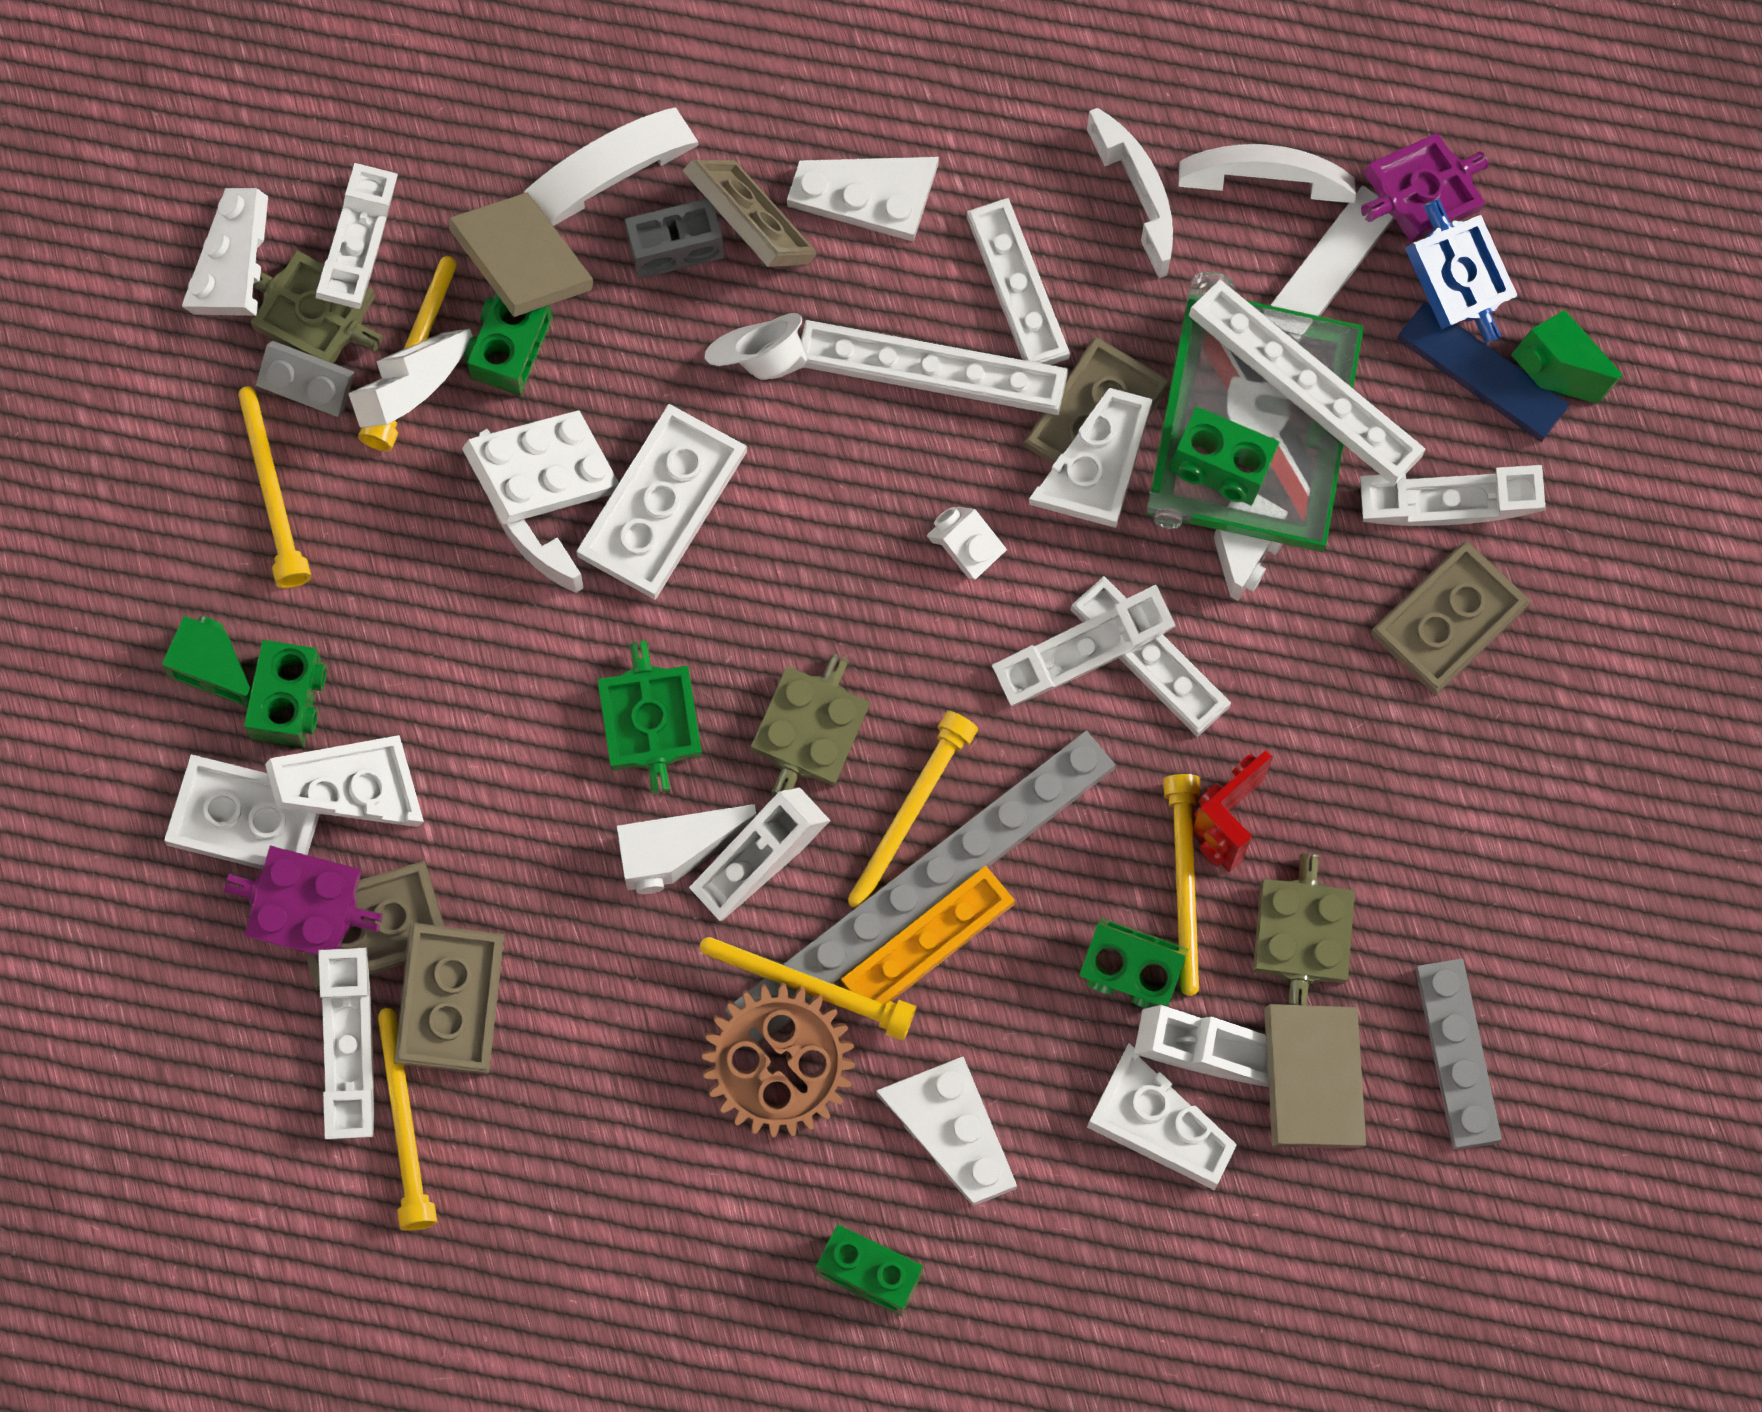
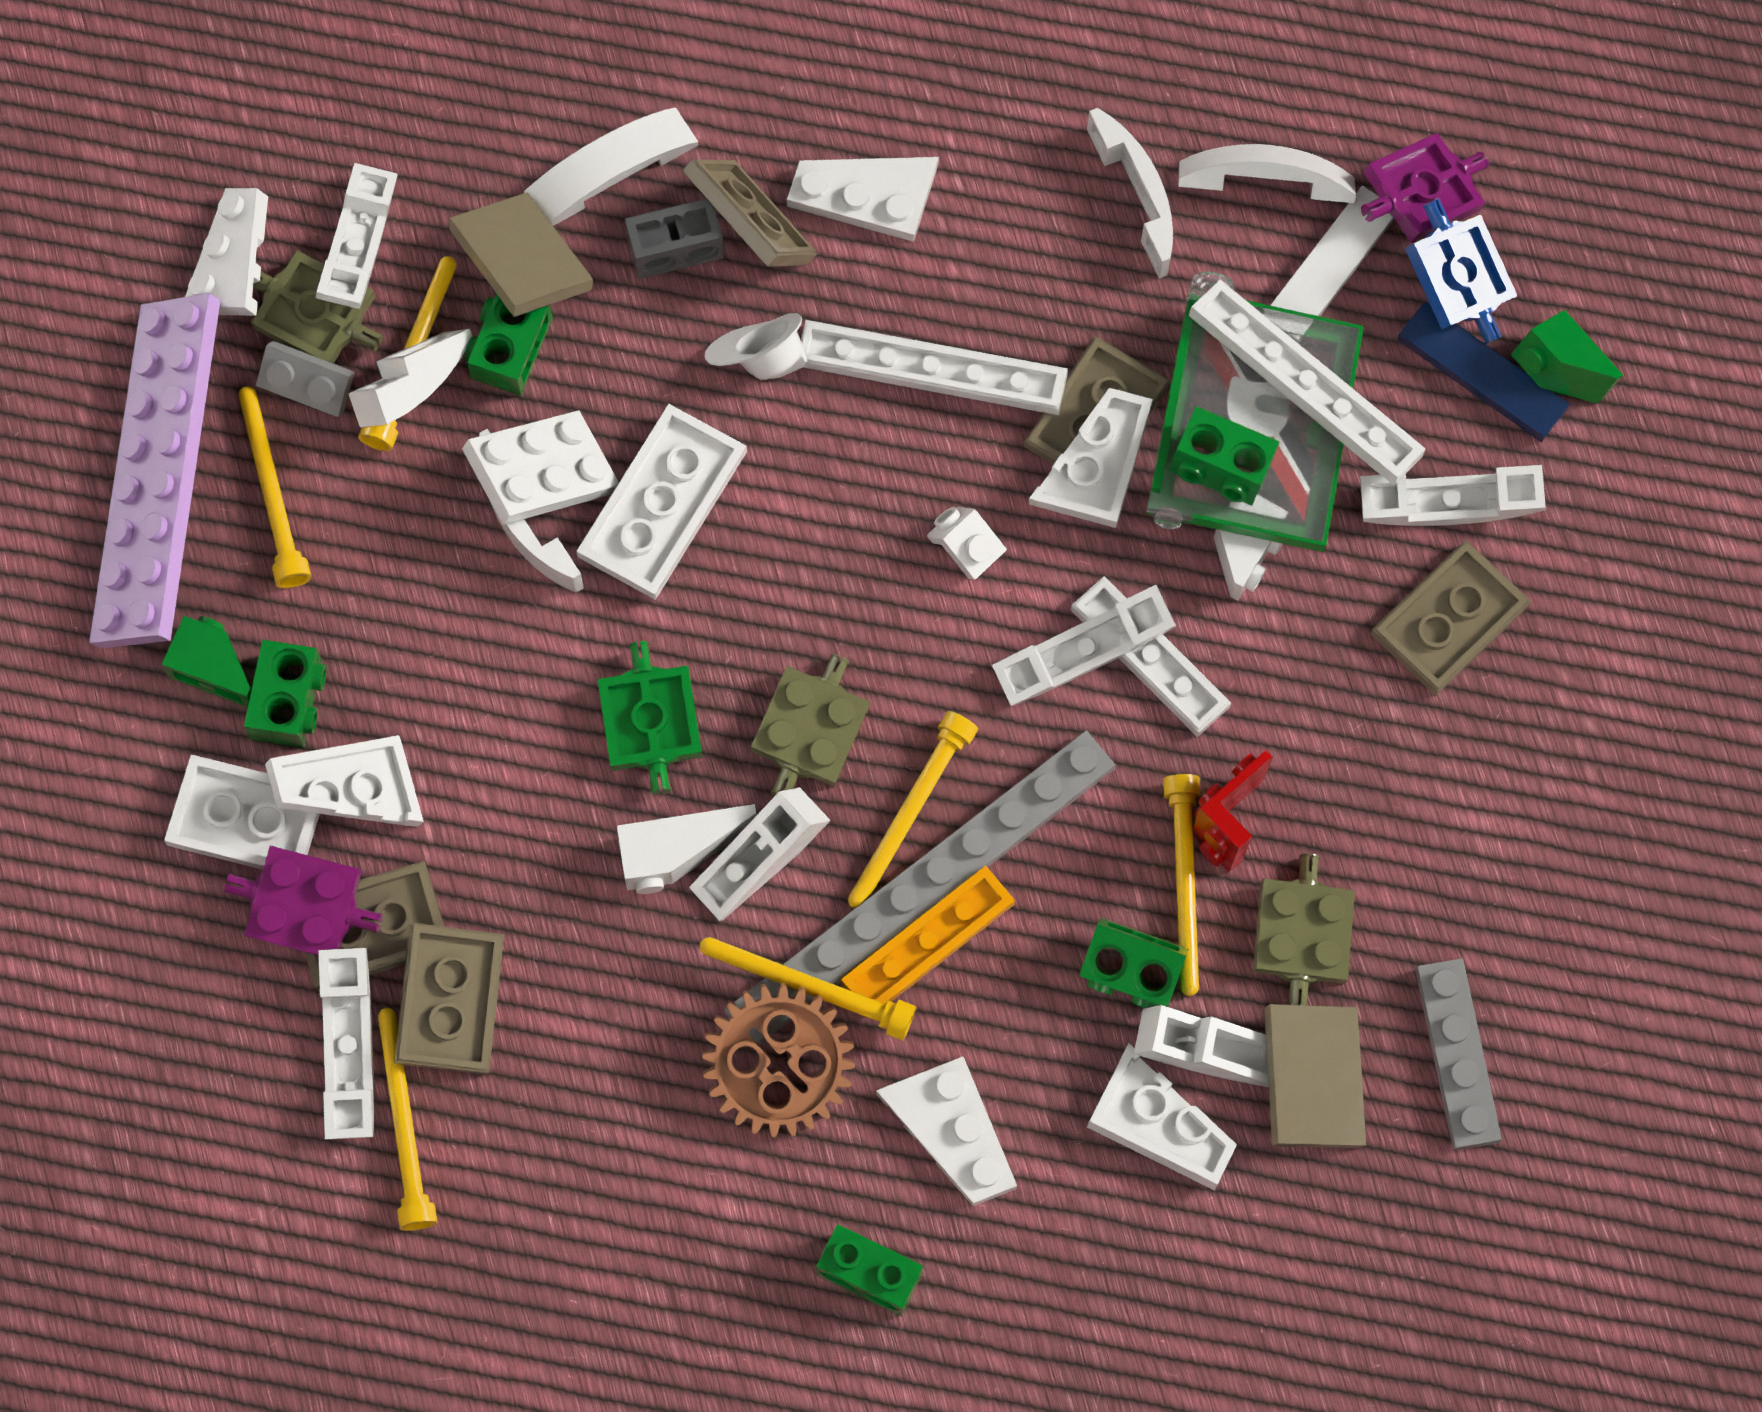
white tile [967,198,1070,365] -> none
none -> lavender plate [89,293,220,648]

